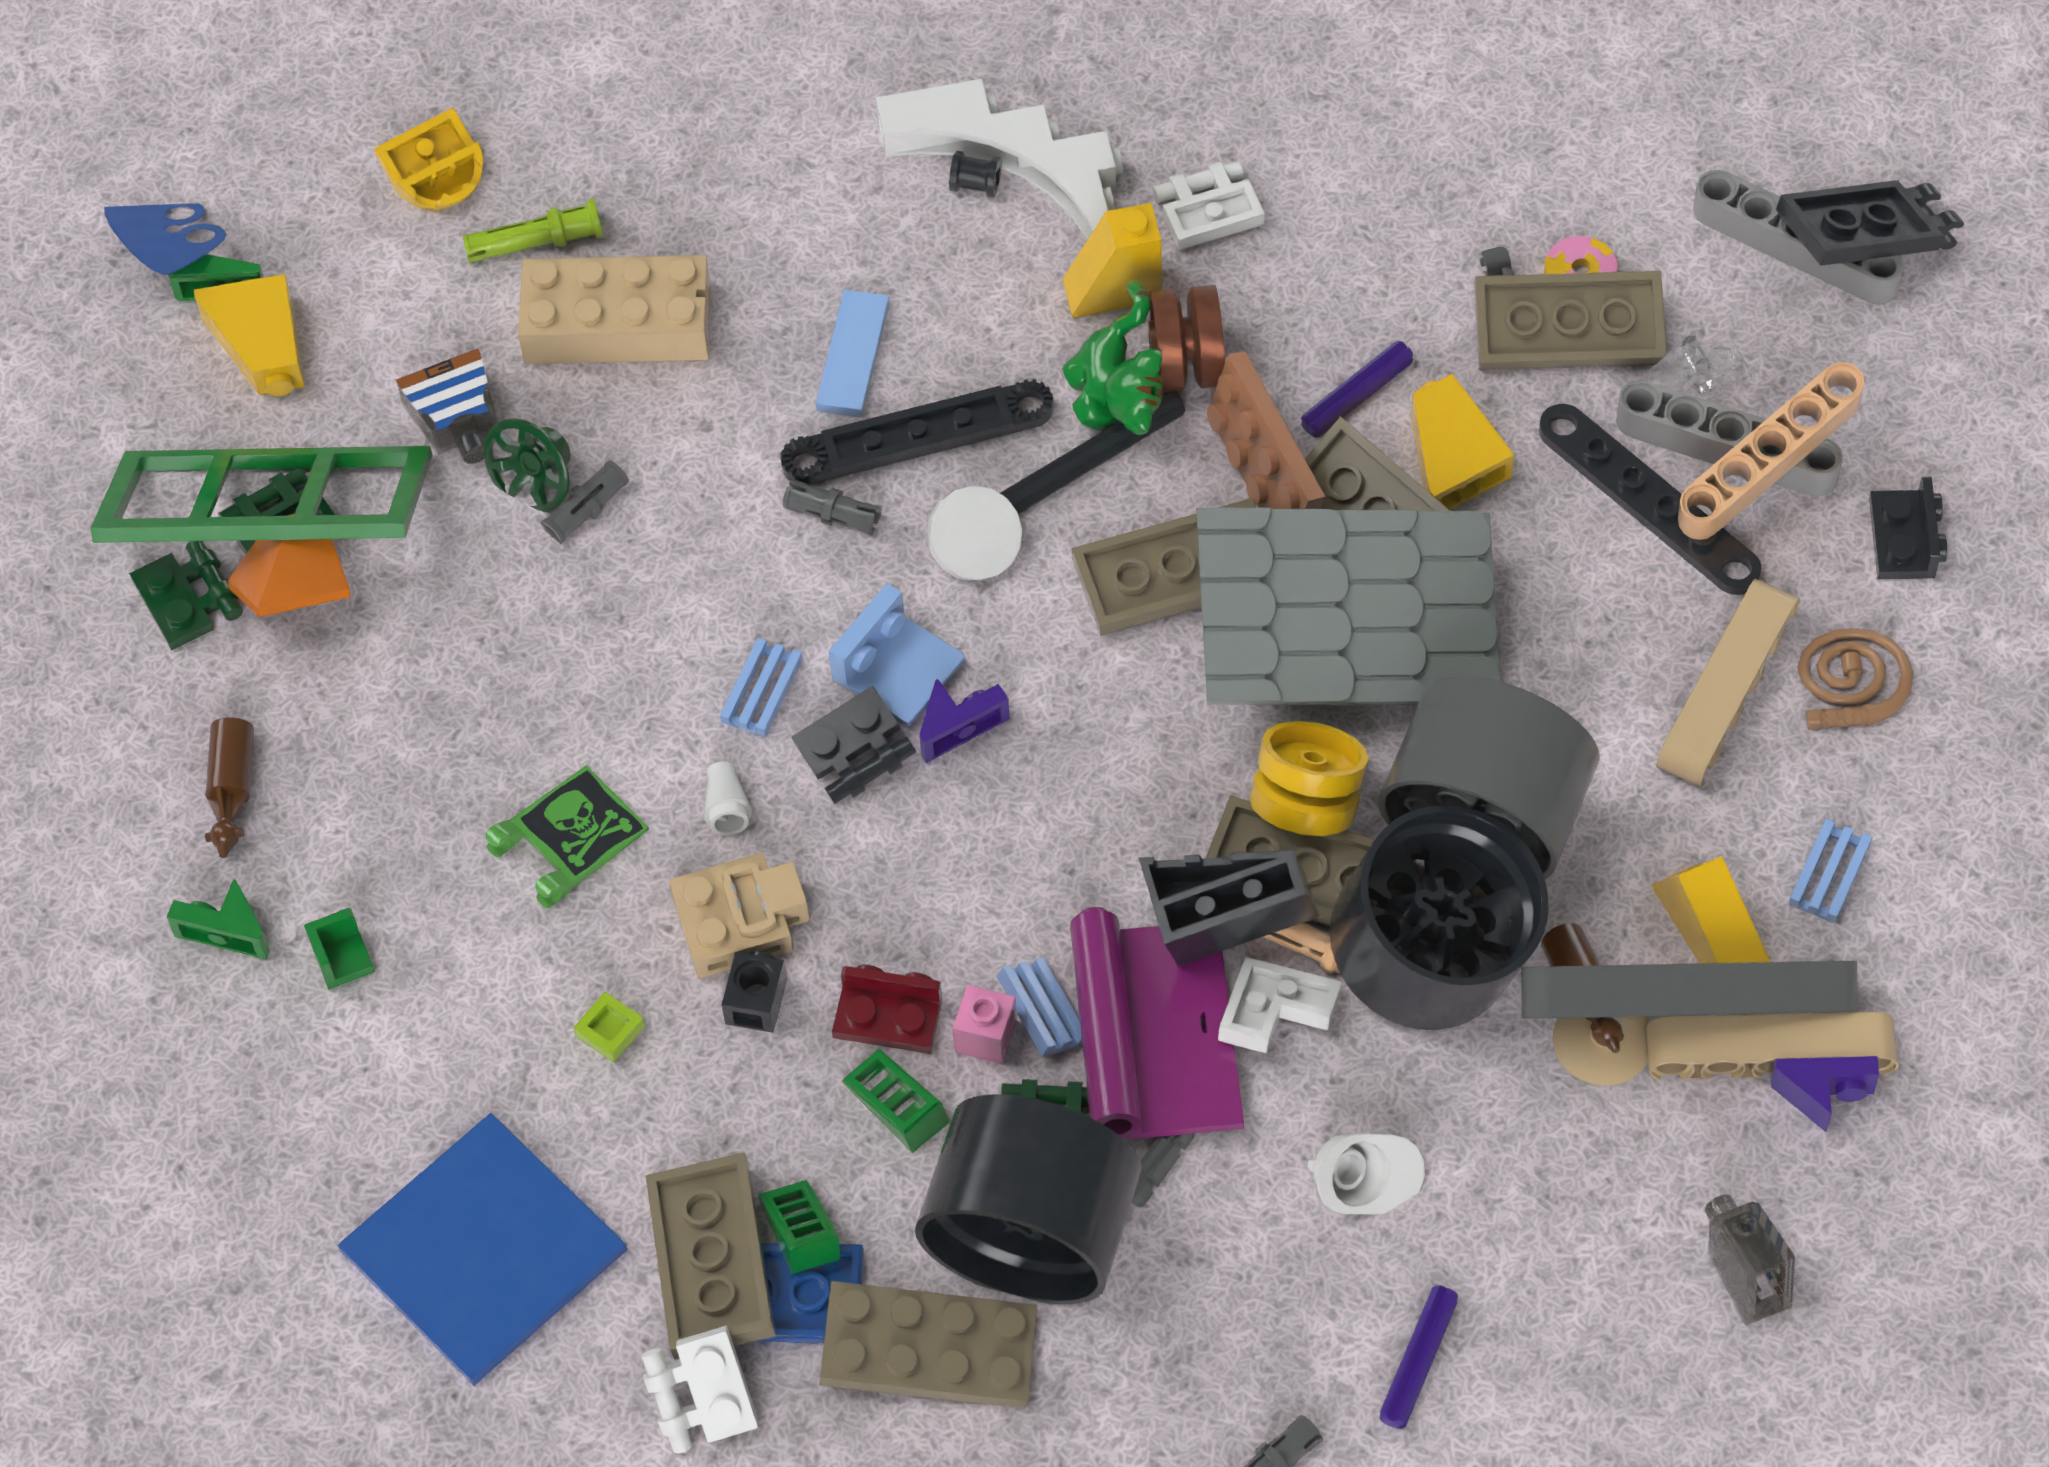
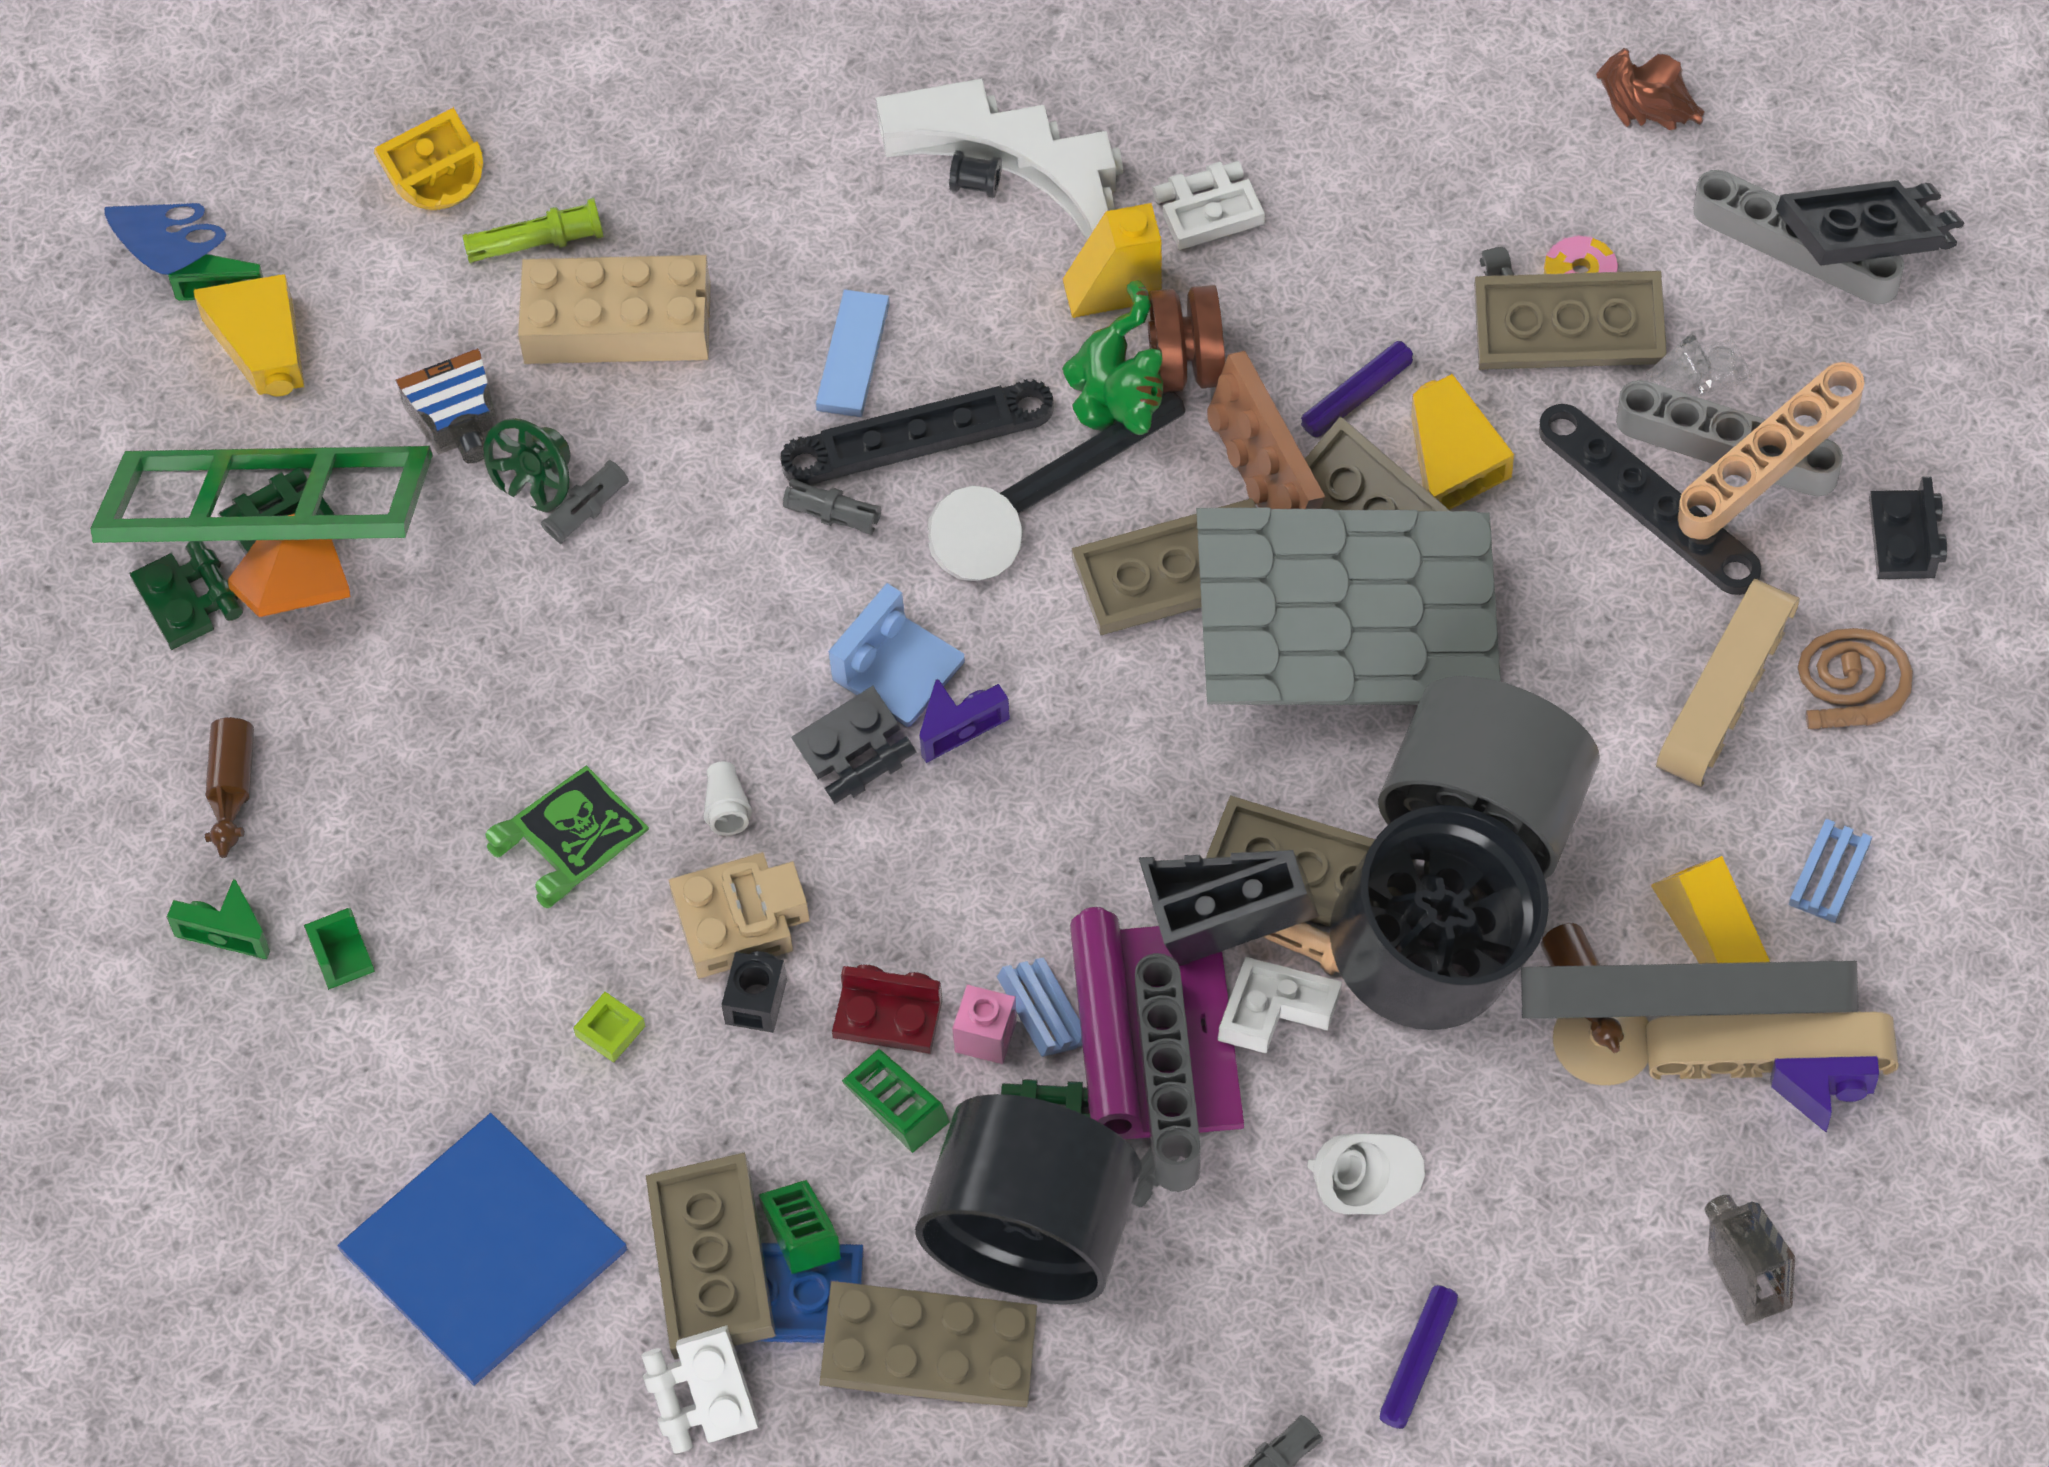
light blue tile [720,638,803,737] -> none
yellow wheel [1249,721,1369,836] -> none
none -> dark grey beam [1135,953,1200,1192]
none -> copper hair [1596,48,1704,131]

